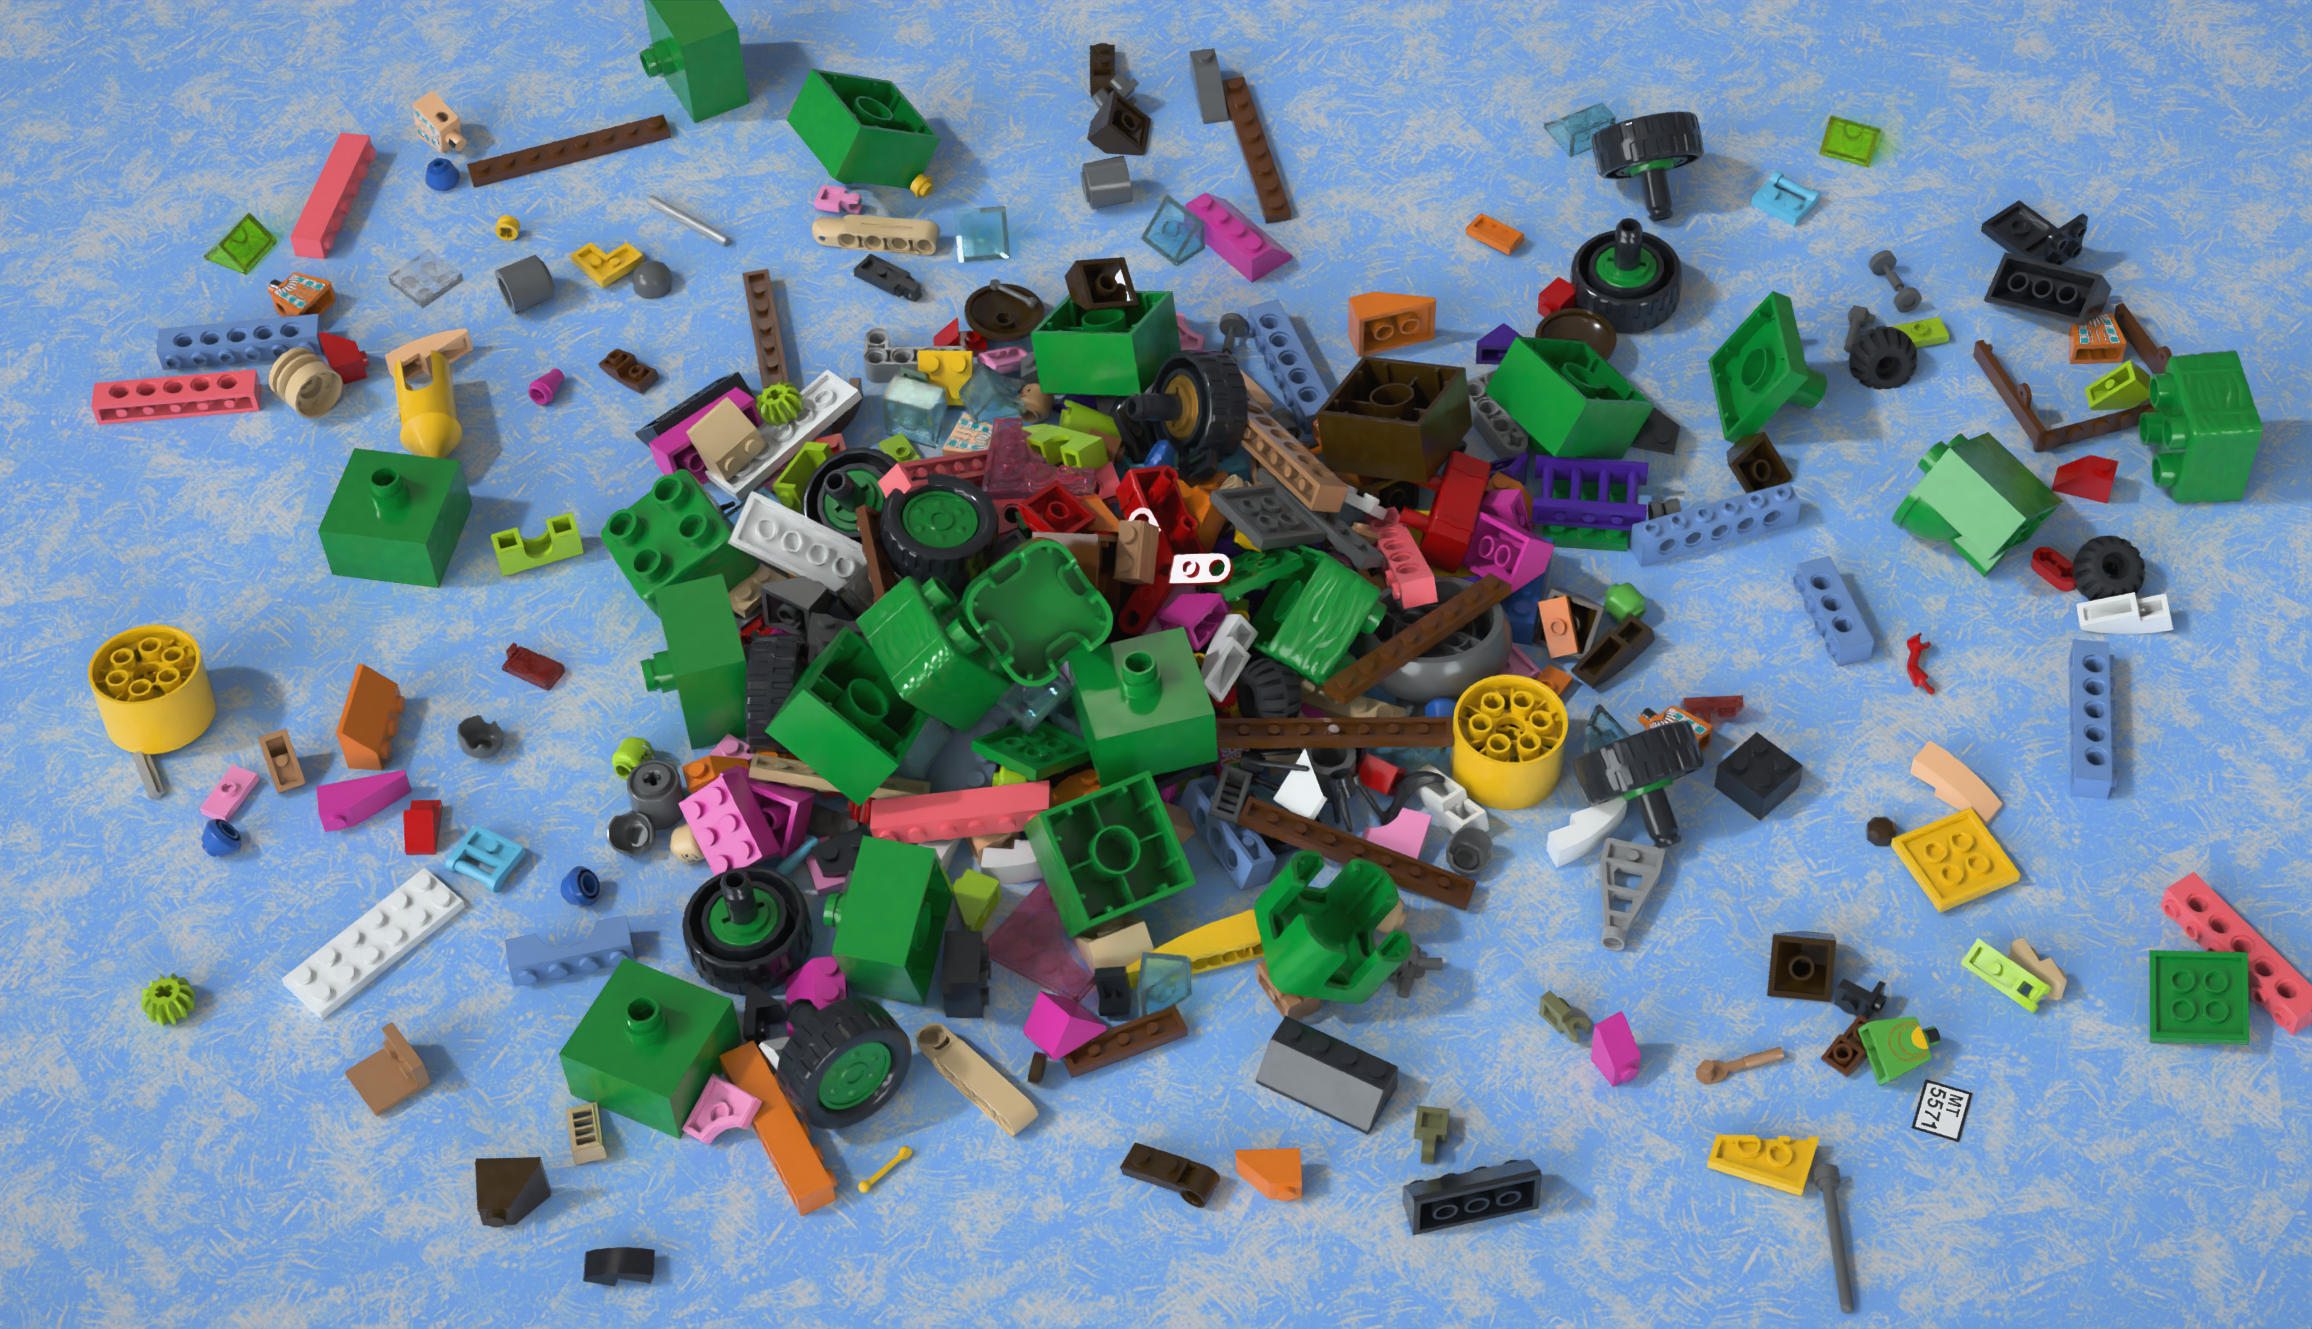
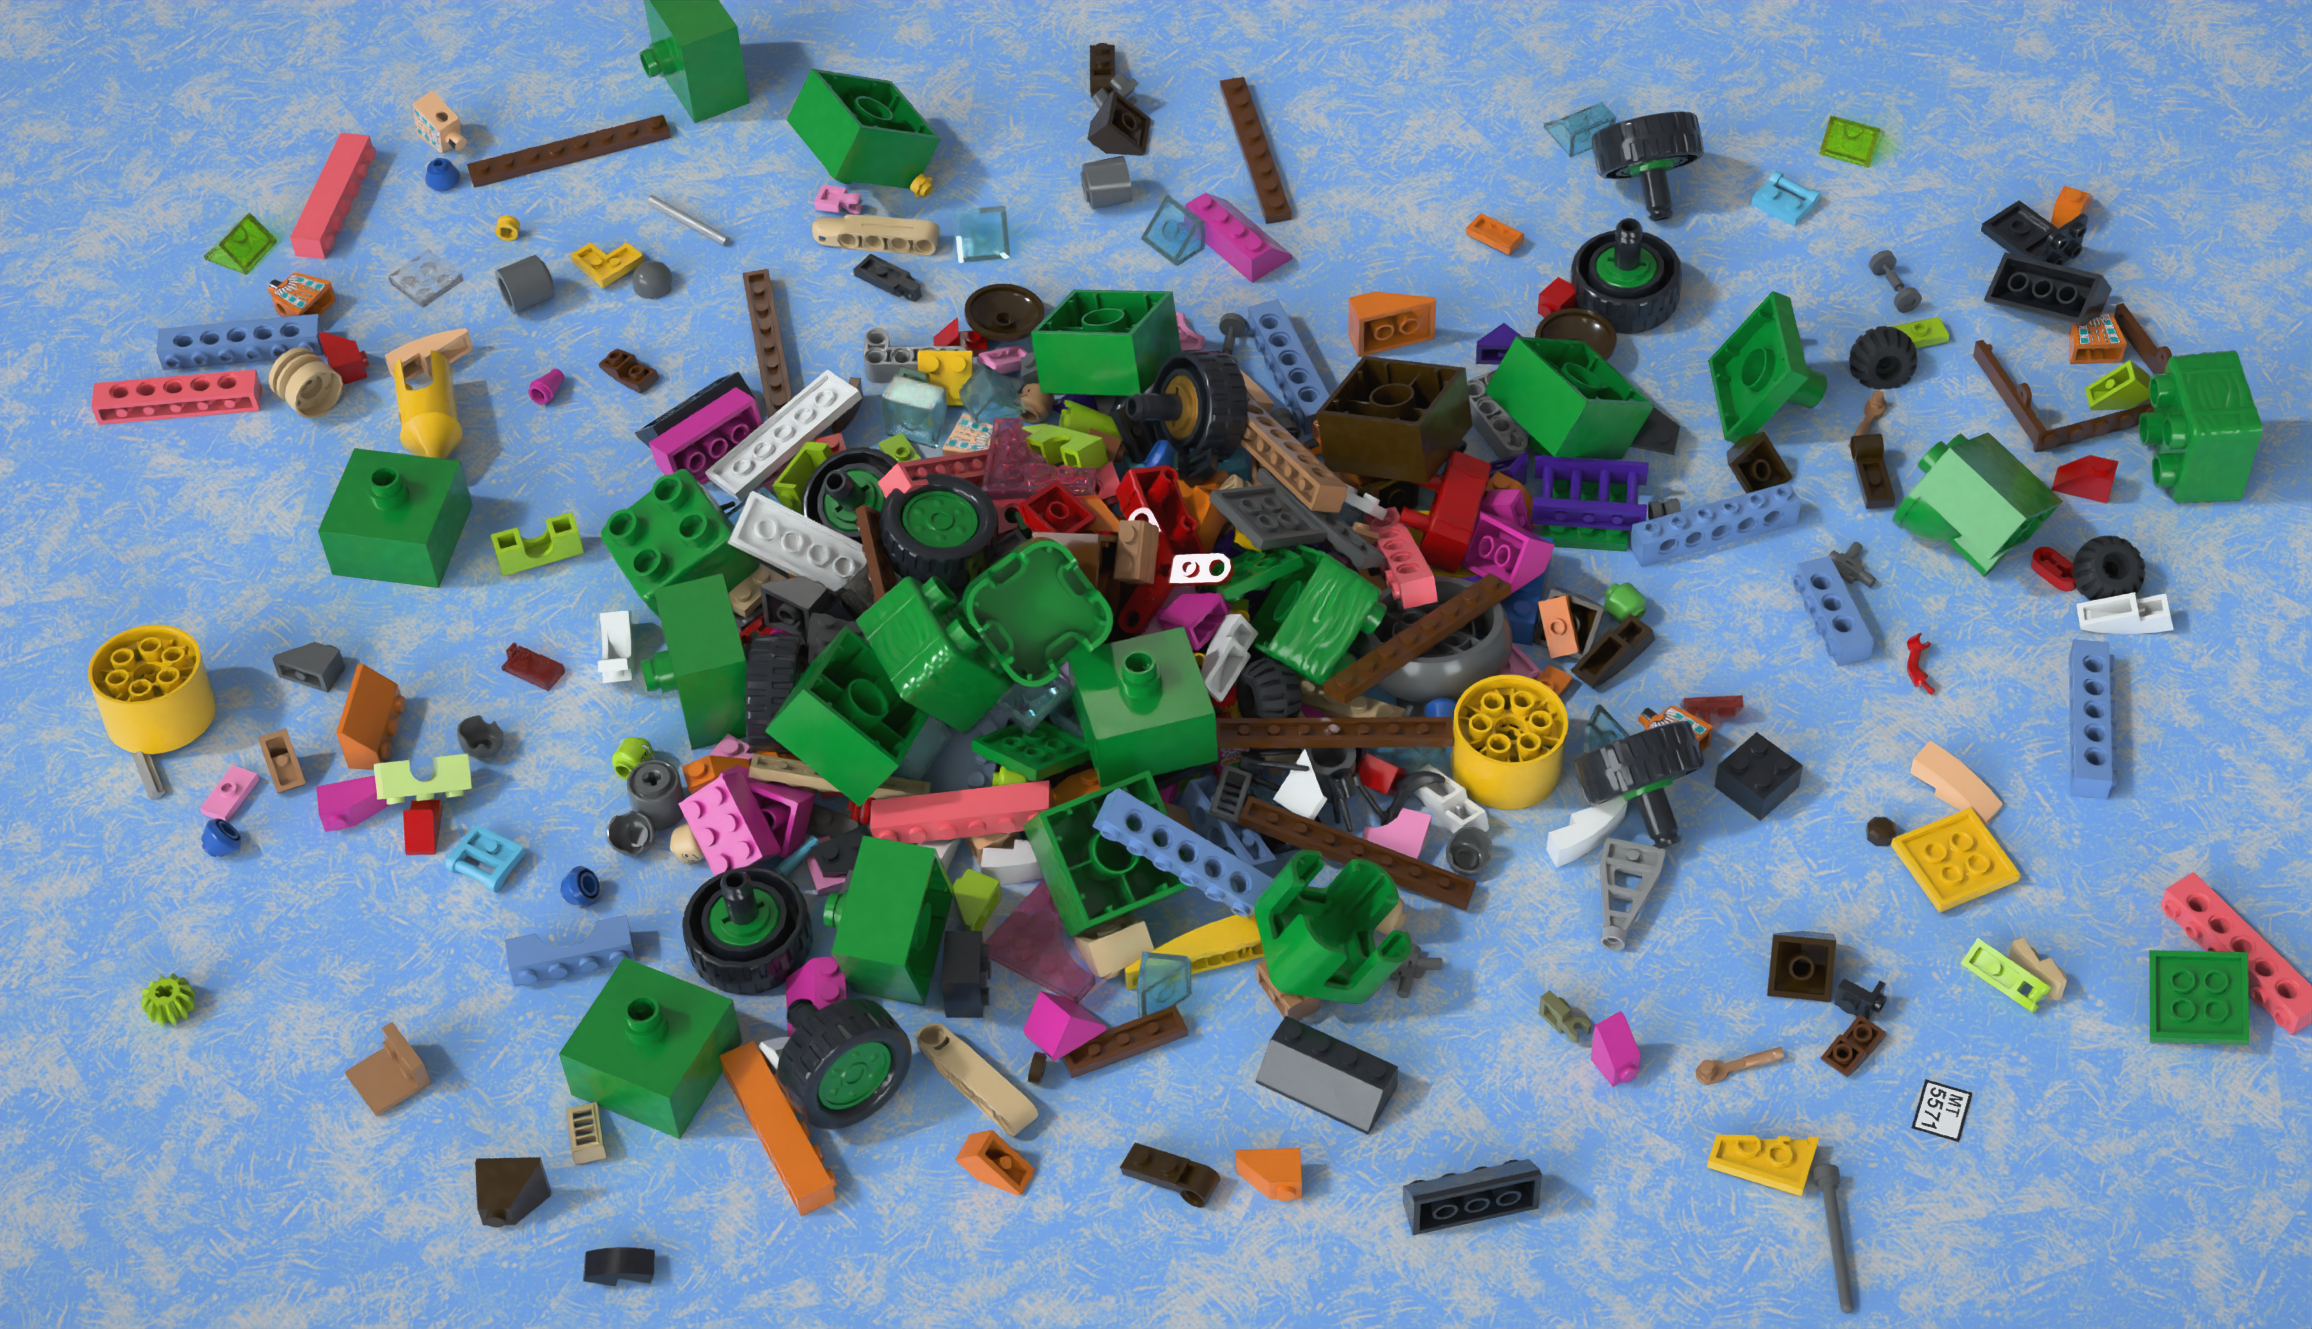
white plate [282,868,465,1020] -> none
bright pink tile [682,1074,763,1145] -> none
tan slope [686,397,767,482] -> none
black slope [743,983,787,1051] -> none
lime gear [756,381,804,427] -> none
yellow hinge [858,1145,912,1193] -> none
dark grey hinge [990,279,1037,308] -> none
dark brown slope [1064,257,1139,311] -> none
black bracket [1094,966,1132,1016] -> none
dark grey slope [1190,48,1228,124] -> none
olive plate [1414,1105,1450,1164] -> none
dark grey piece [1844,305,1876,353] -> none
bright green torso [1857,1016,1941,1086] -> none
none -> dark grey slope [272,642,346,693]
none -> yellowish green arch [374,753,472,804]
none -> white arch [597,610,635,683]
none -> orange slope [955,1130,1036,1196]
none -> medium blue brick [1093,788,1273,917]
none -> dark grey piece [1829,542,1876,588]
none -> medium nougat piece [1848,391,1887,449]
none -> dark brown plate [1850,433,1895,509]
none -> orange slope [2051,186,2093,228]

